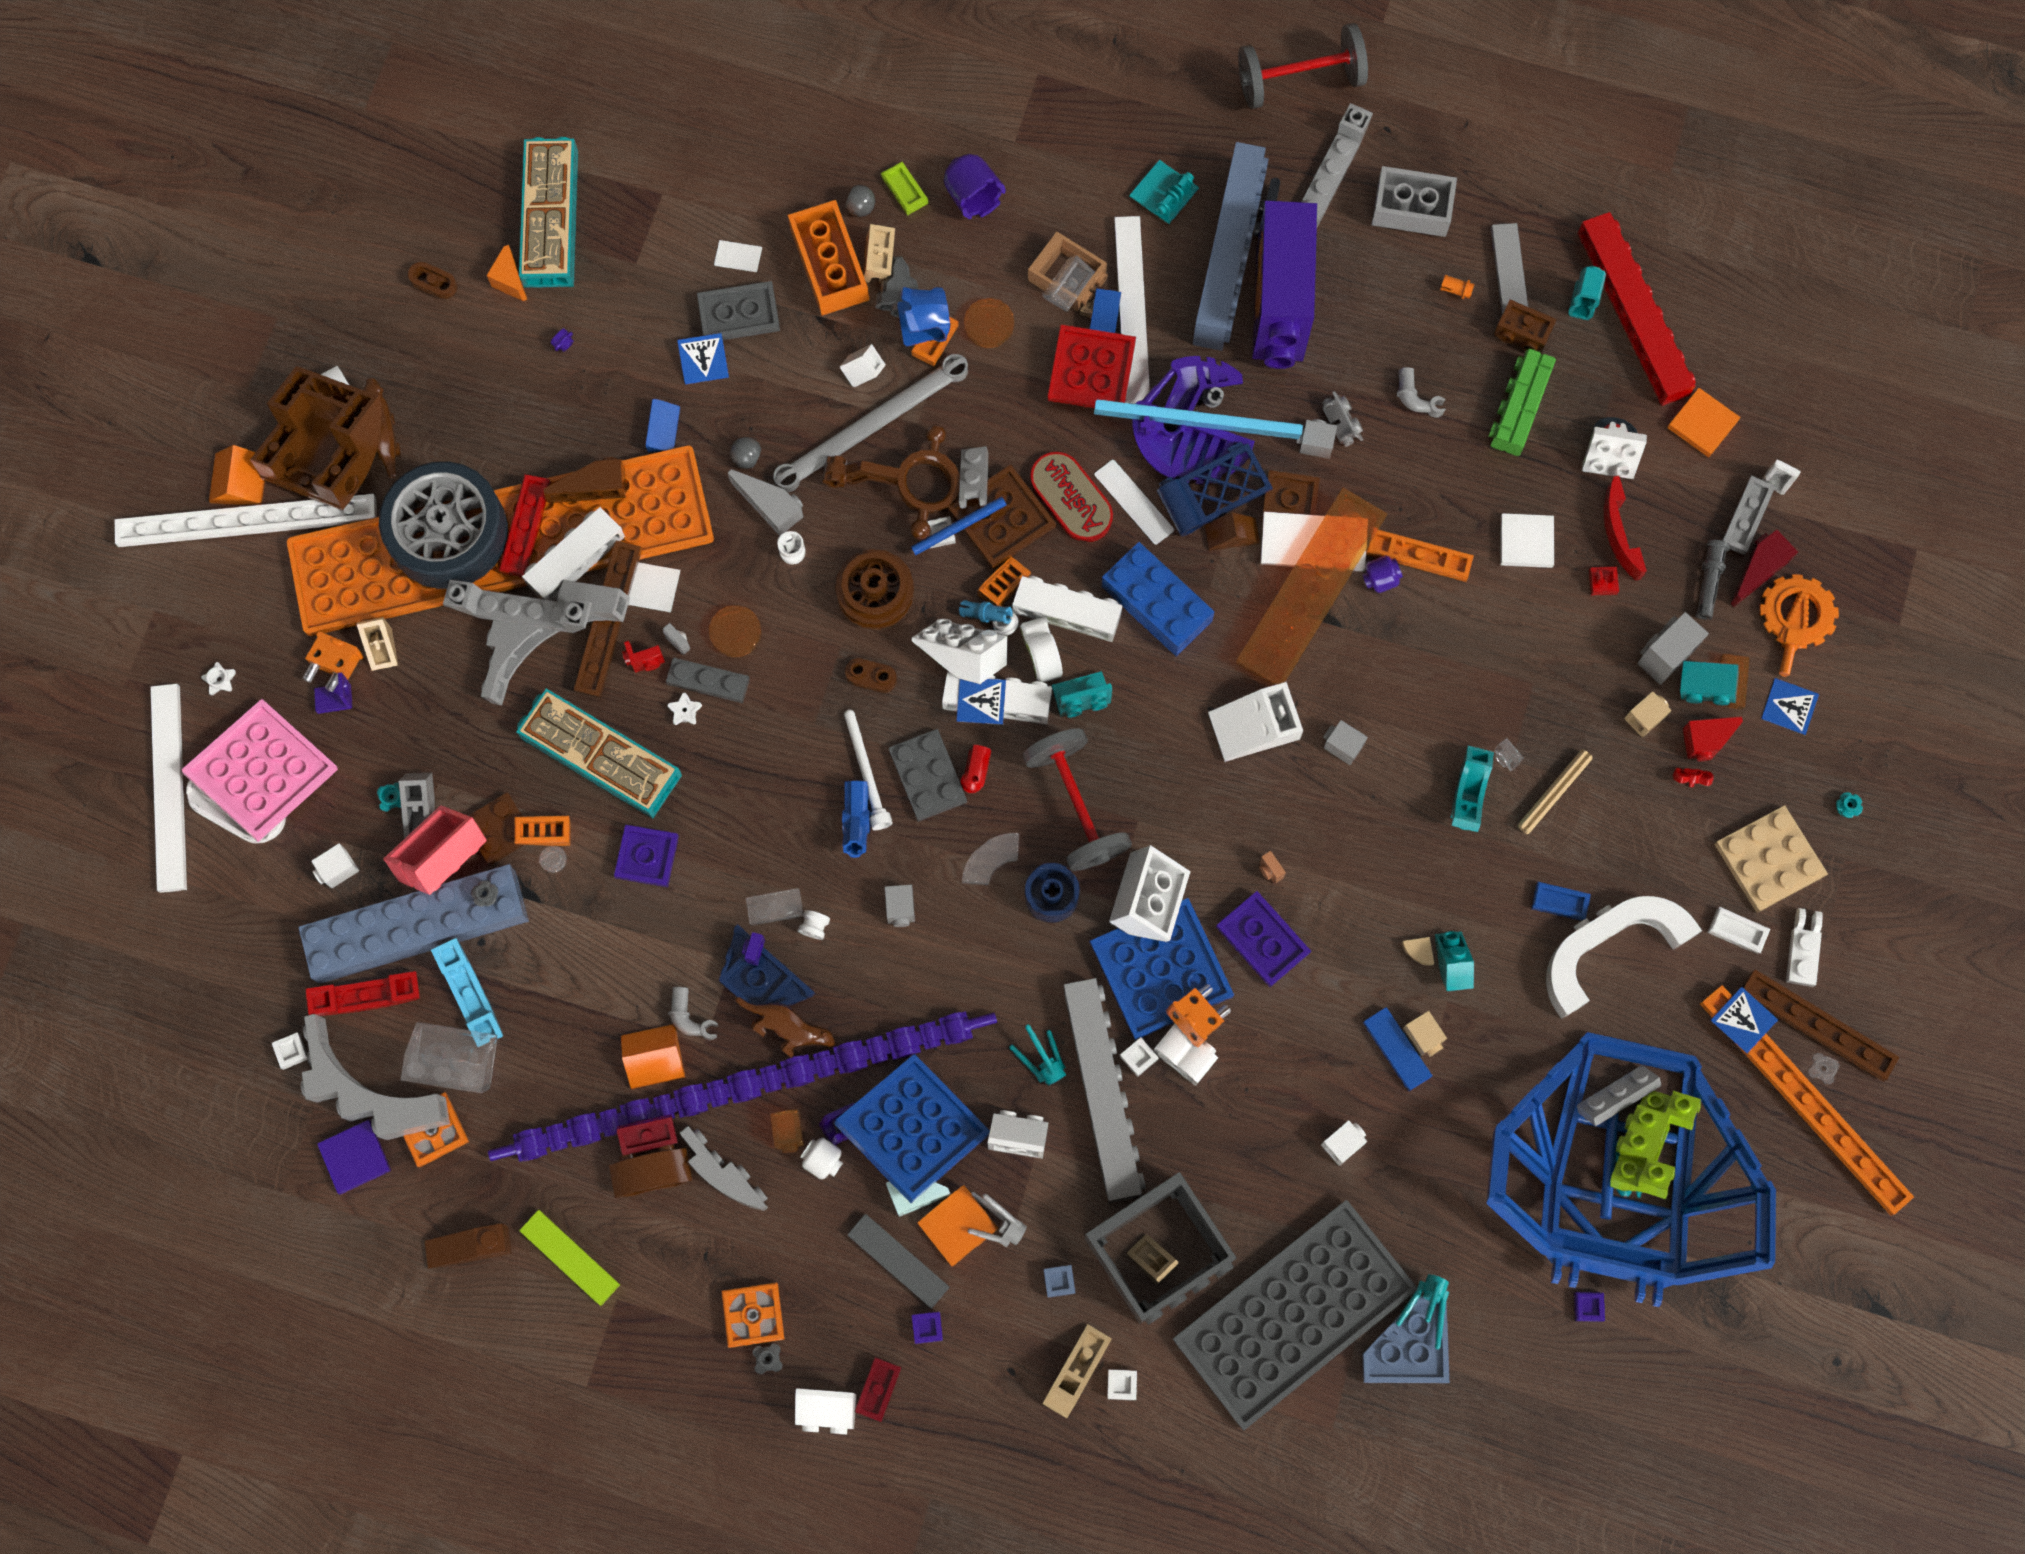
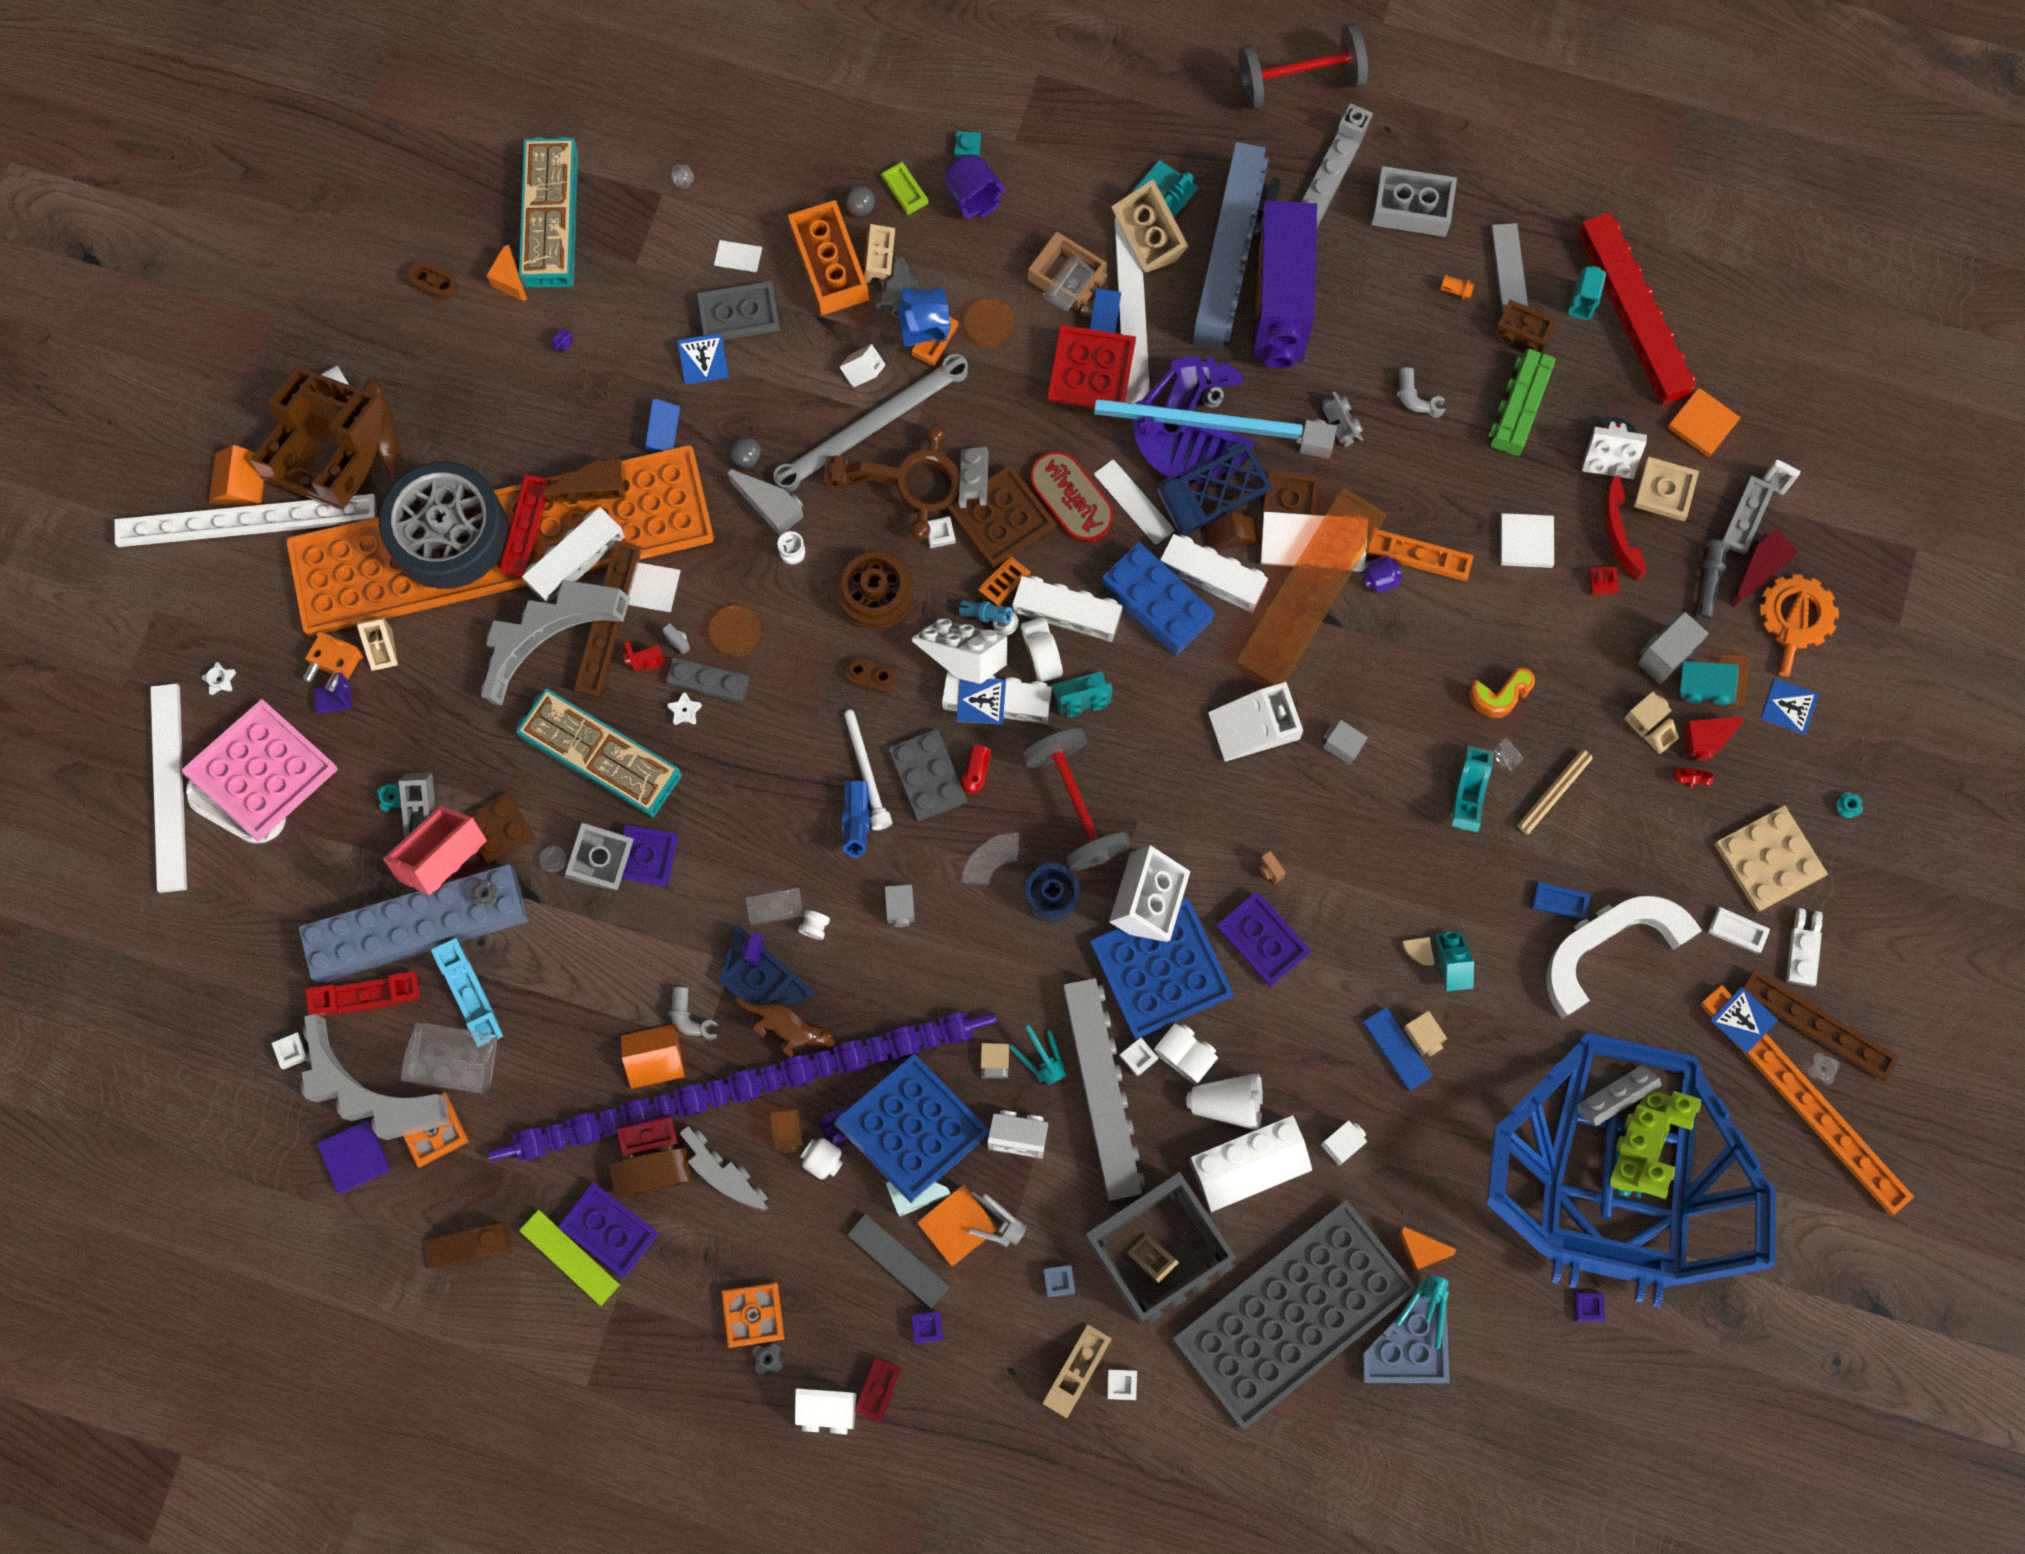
white brick [312,843,359,888] -> none
light grey slope [443,580,592,633] -> none
orange slope [515,816,571,846] -> none
blue bar [911,496,1006,555] -> none
orange piece [1166,984,1231,1047] -> none
none -> dark purple plate [558,1182,660,1279]
none -> light grey slope [564,823,634,890]
none -> clear plate [671,164,694,189]
none -> teal plate [955,132,981,158]
none -> tan piece [981,1043,1009,1079]
none -> tan slope [1111,180,1188,273]
none -> white brick [1160,534,1268,613]
none -> white cone [1186,1074,1263,1129]
none -> white slope [1189,1115,1312,1213]
none -> orange slope [1398,1227,1456,1271]
none -> orange animal [1468,668,1535,718]
none -> tan tile [1634,457,1699,521]
none -> tan slope [1644,718,1679,754]

